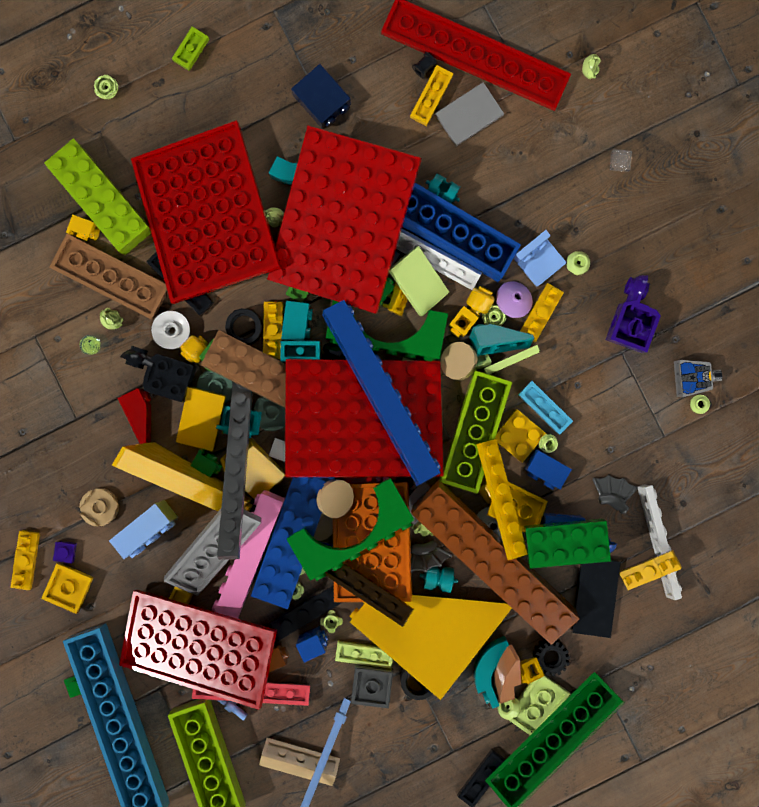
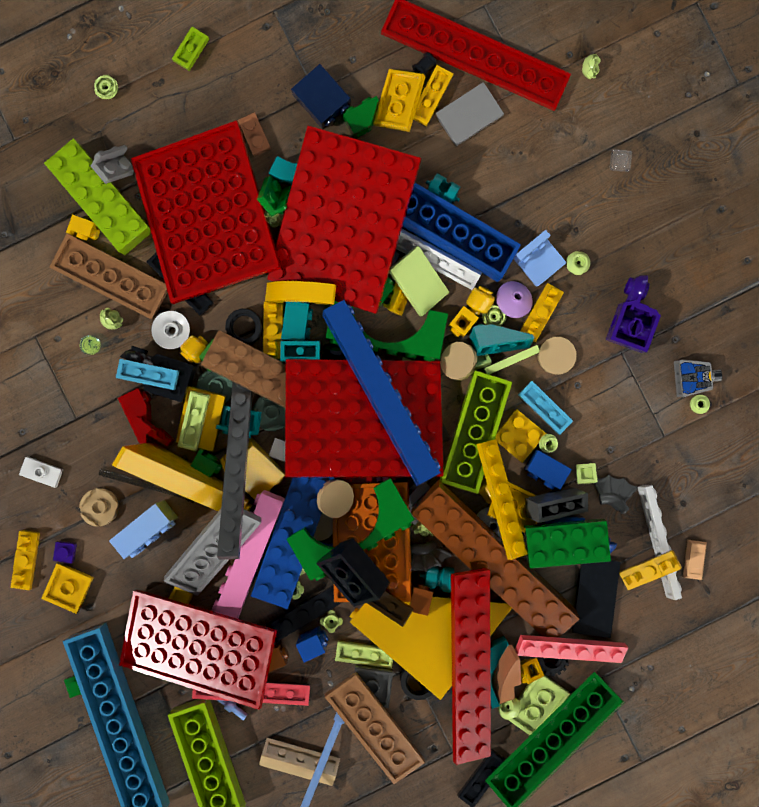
none -> white plate [19,457,63,488]
none -> light grey bracket [91,145,134,184]
none -> clear smoke bar [99,468,195,503]
none -> medium azure plate [116,359,179,390]
none -> red tile [132,416,175,446]
none -> yellowish green tile [178,391,211,451]
none -> nougat plate [238,112,271,157]
none -> green bracket [257,175,291,217]
none -> yellow slope [265,281,336,305]
none -> black slope [316,538,390,607]
none -> medium nougat plate [325,672,425,784]
none -> green slope [343,96,379,139]
none -> yellow tile [373,69,425,132]
none -> dark orange brick [409,585,433,616]
none -> red plate [451,568,491,765]
none -> coral plate [515,635,628,663]
none -> dark grey brick [525,487,588,523]
none -> tan tile [538,337,576,375]
none -> yellowish green plate [575,463,598,484]
none -> light nougat tile [683,540,707,580]

